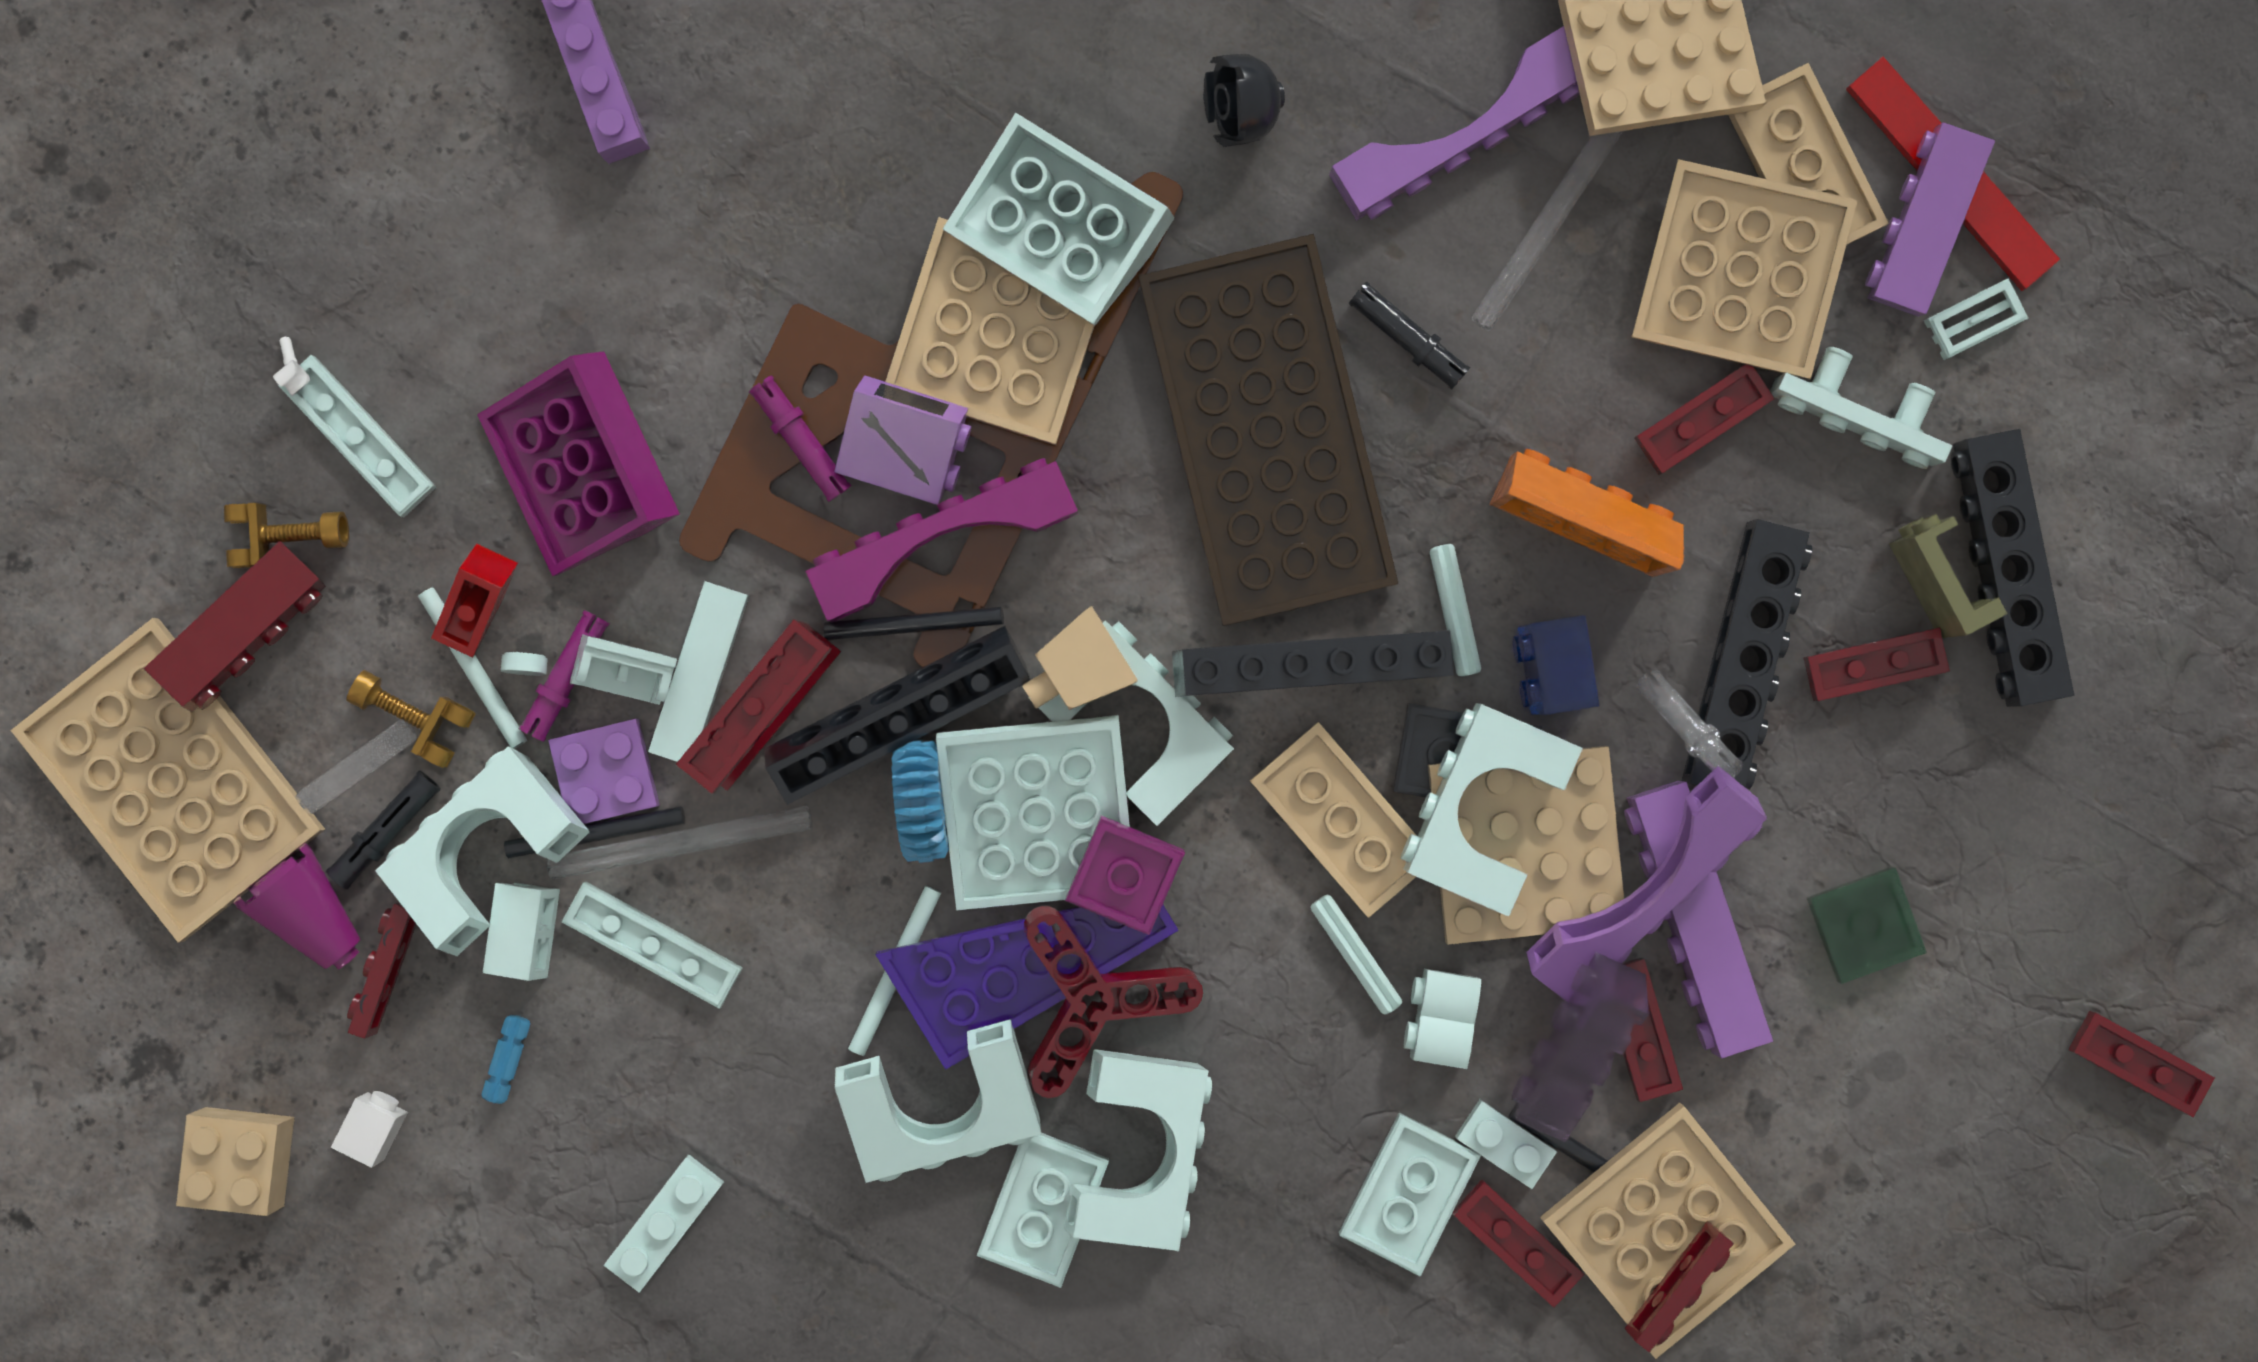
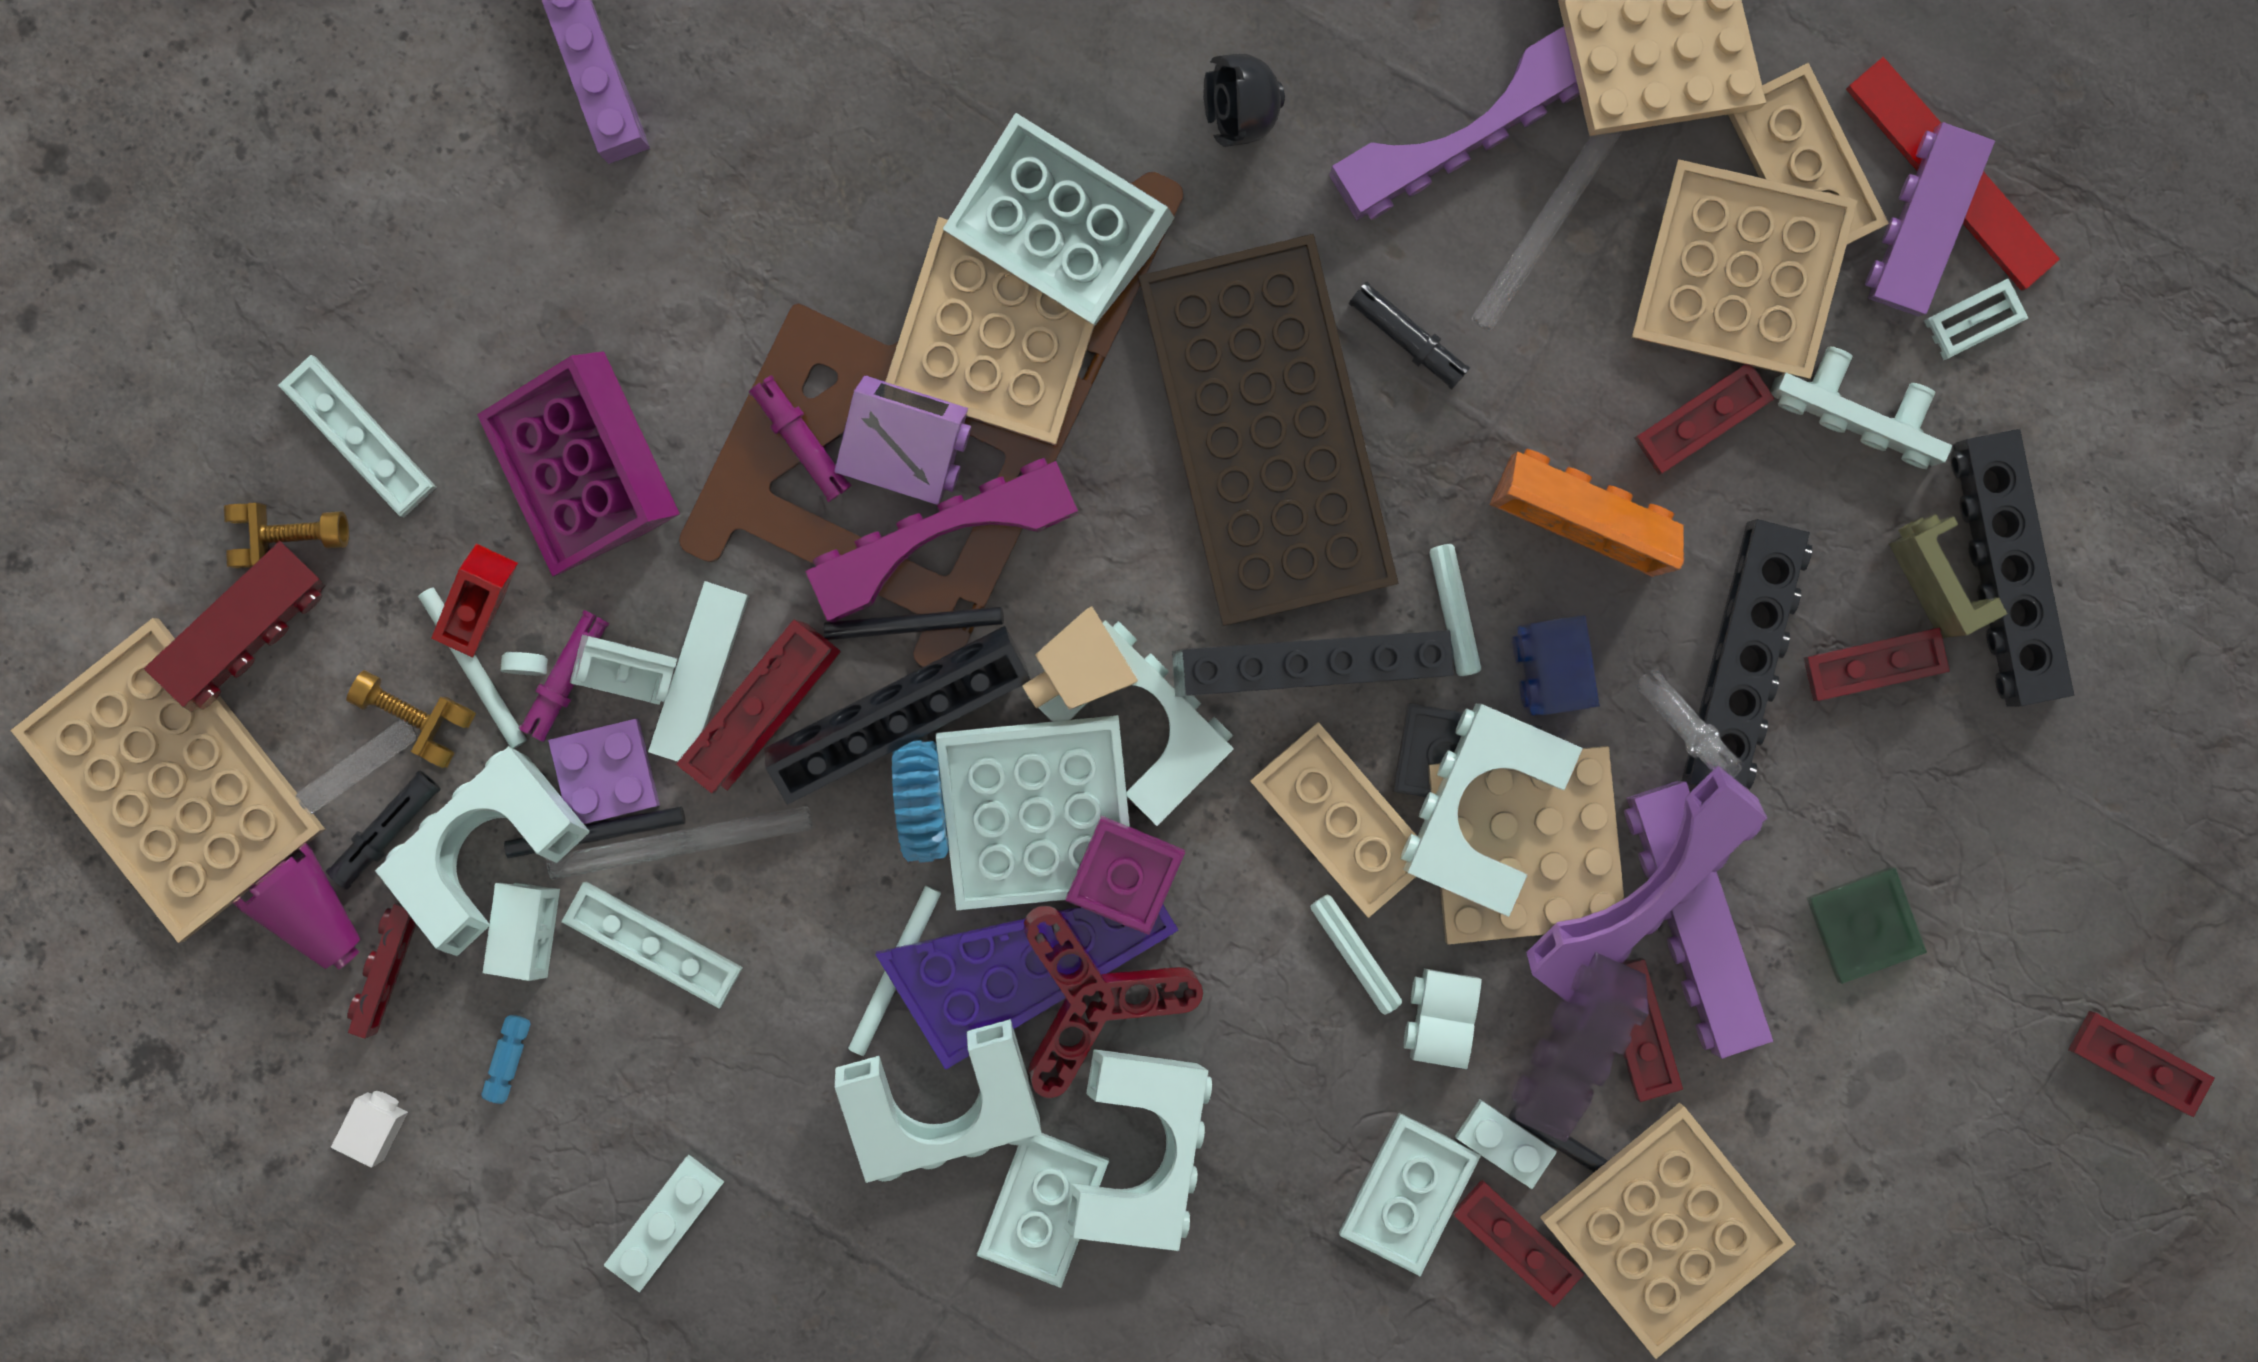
tan brick [176,1107,294,1216] -> none
white hand [273,337,310,396] -> none
dark red plate [1624,1221,1734,1353] -> none

